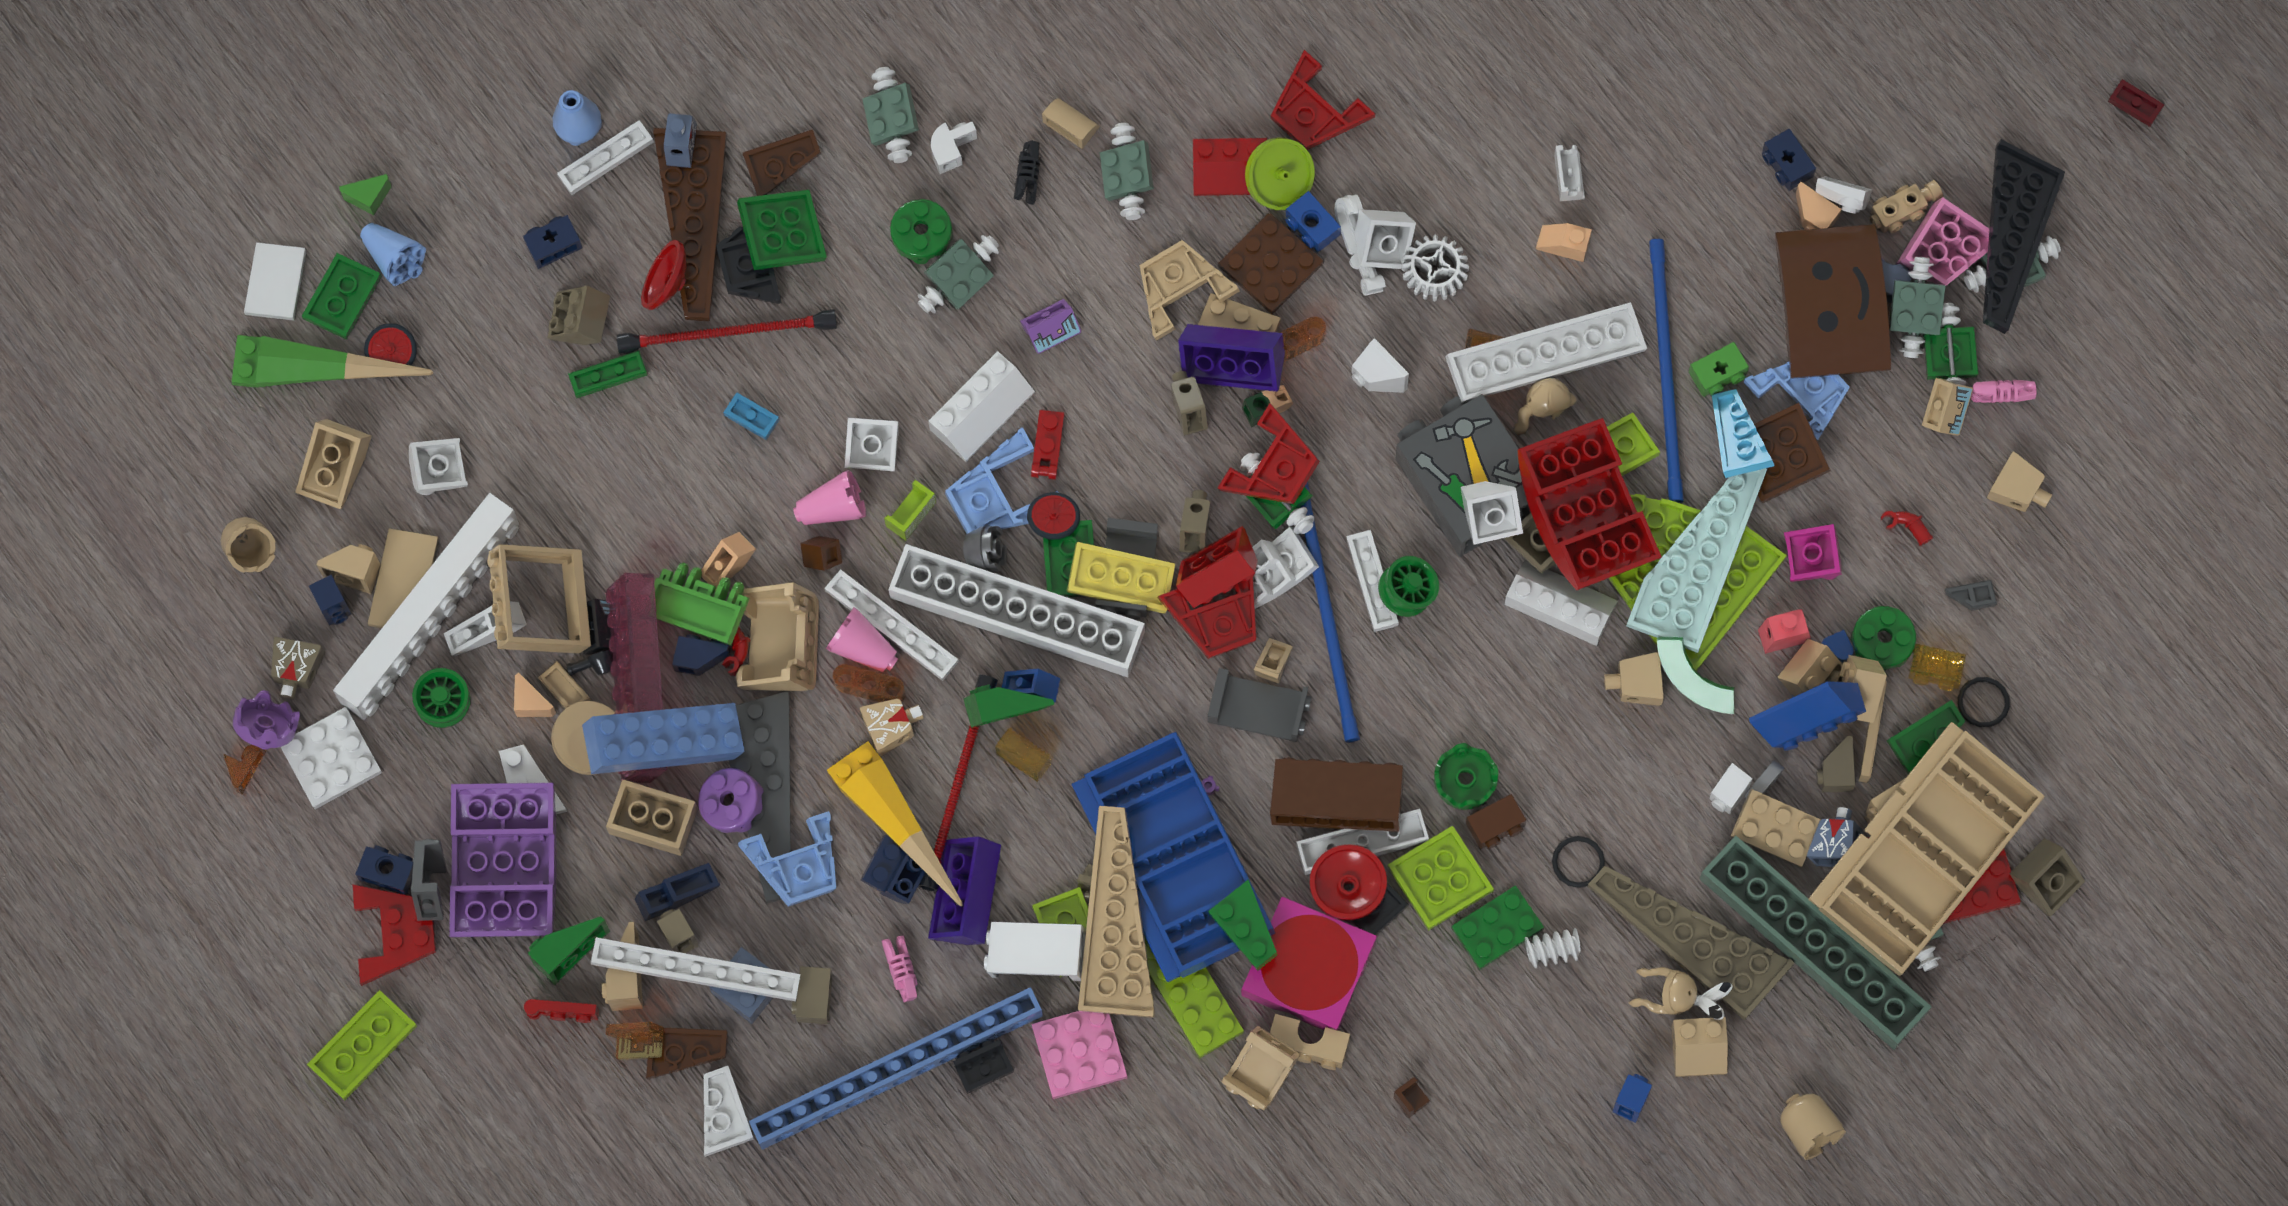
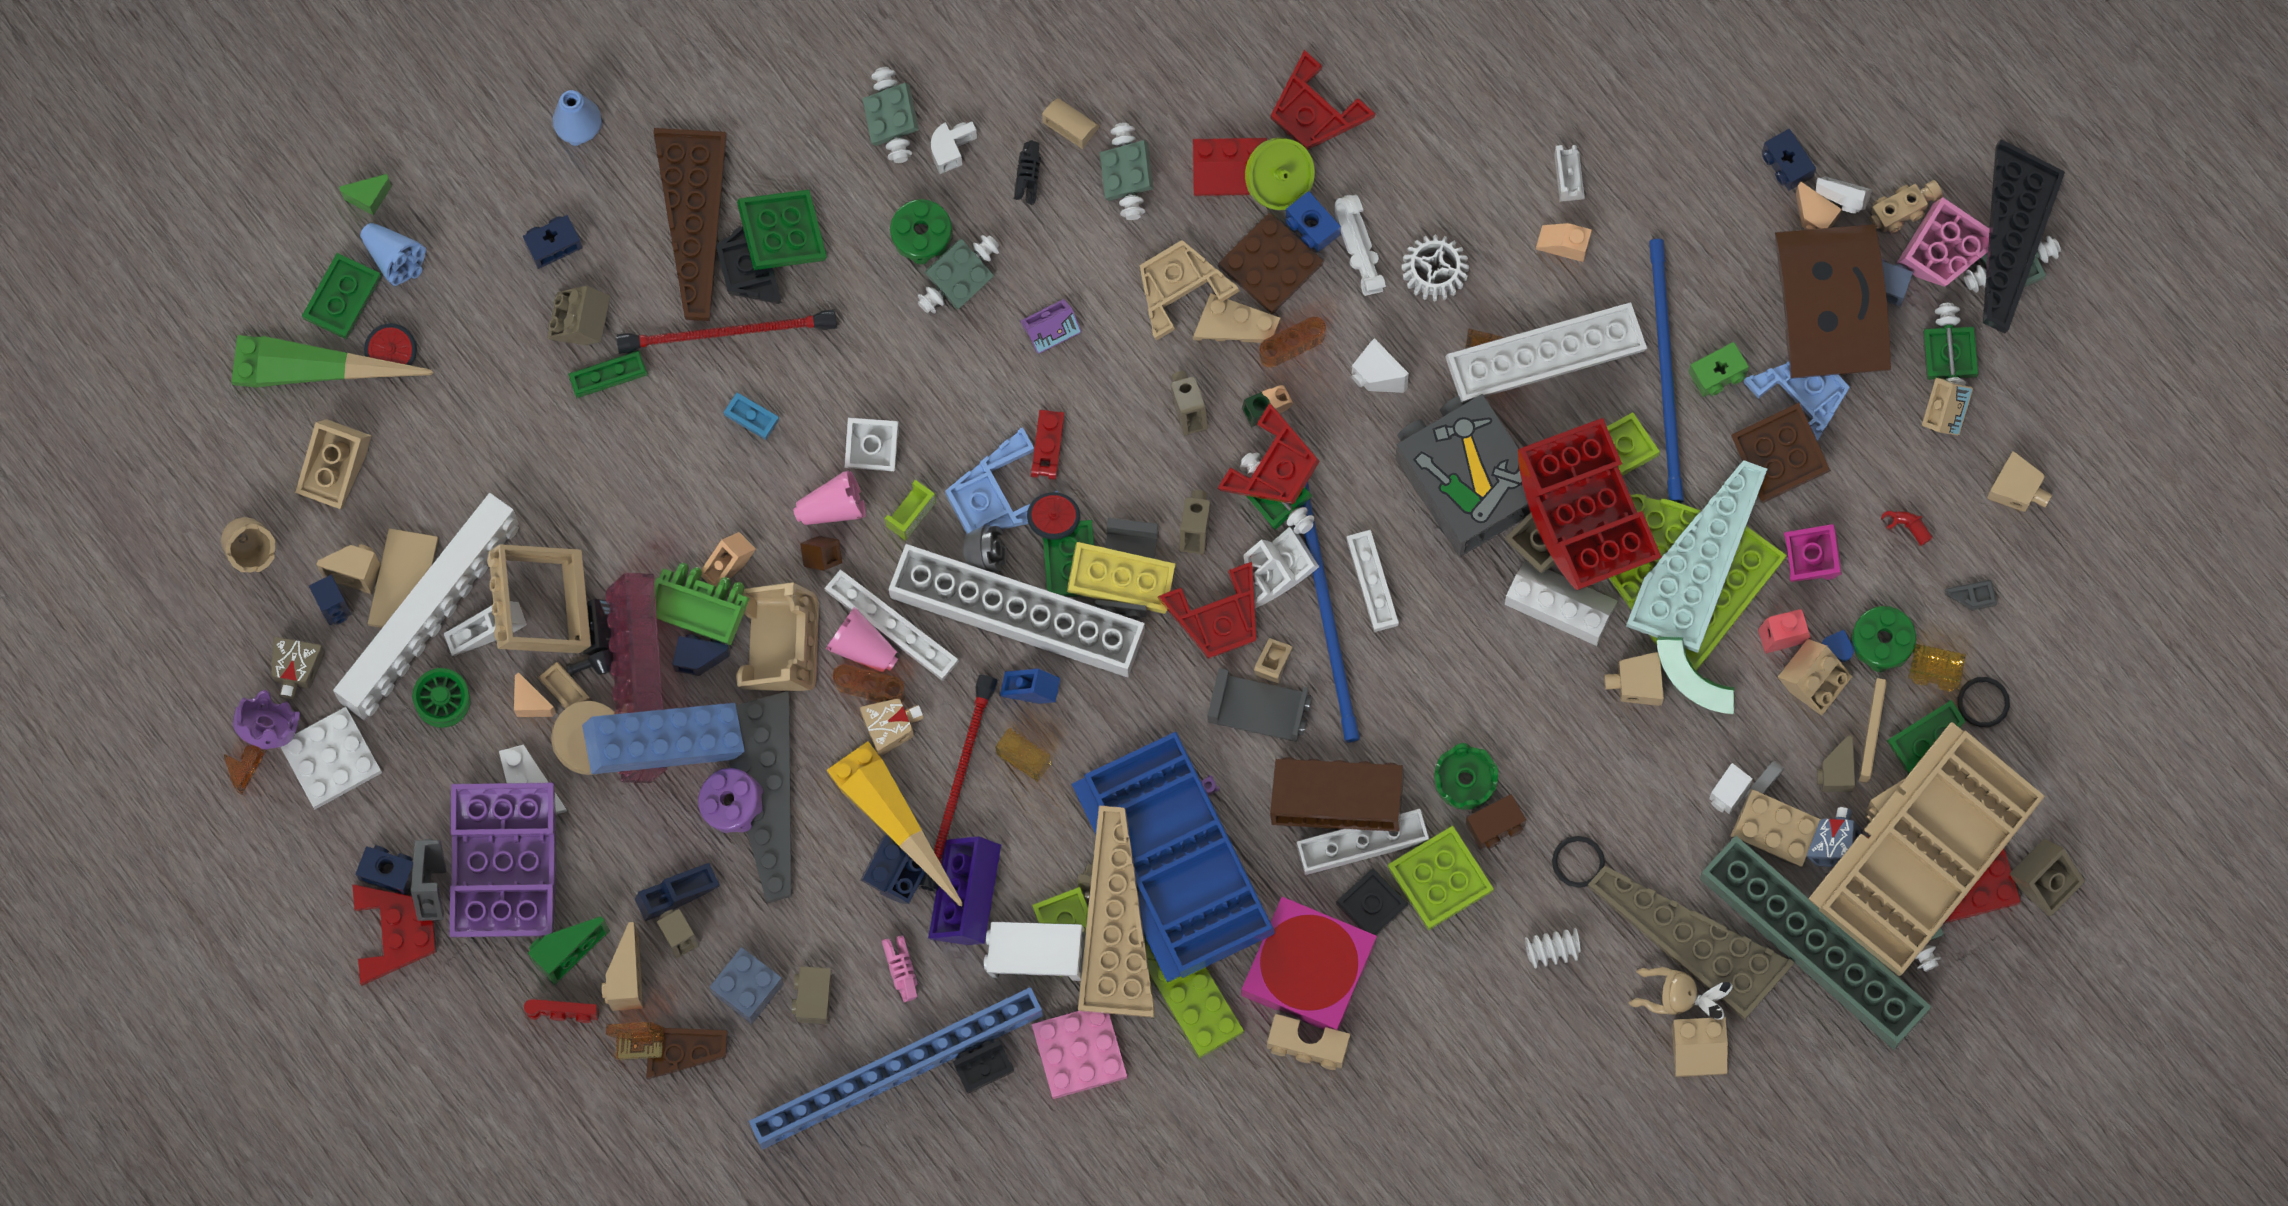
white tile [244,242,306,320] -> none
lime plate [307,990,417,1101] -> none
white slope [409,438,468,495] -> none
white plate [557,120,654,196] -> none
white plate [591,937,801,1002] -> none
tan brick [606,779,698,856] -> none
red dish [641,240,686,310] -> none
sand blue torso [664,113,697,168] -> none
white wing [704,1066,754,1157] -> none
red piece [722,627,751,676] -> none
light blue wing [738,811,836,907] -> none
reddish brown wing [742,129,821,196] -> none
white slope [928,351,1035,462] -> none
green slope [963,684,1054,728] -> none
red slope [1176,526,1258,608] -> none
dark purple slope [1178,324,1285,391] -> none
green wing [1208,879,1278,971] -> none
tan panel [1221,1026,1301,1110] -> none
red dish [1310,844,1387,920] -> none
white slope [1355,209,1416,269] -> none
green wheel [1378,556,1439,617] -> none
reddish brown panel [1393,1077,1430,1118] -> none
green plate [1451,885,1544,970] -> none
white slope [1461,481,1523,544] -> none
tan piece [1514,378,1577,435] -> none
blue brick [1612,1074,1652,1123] -> none
medium azure wing [1712,389,1774,478] -> none
blue slope [1749,681,1866,751] -> none
tan cylinder [1781,1094,1846,1160] -> none
tan brick [1840,655,1887,723] -> none
sand green plate [1889,257,1945,358] -> none
bright pink hinge [1971,380,2037,403] -> none
dark red plate [2108,79,2165,127] -> none

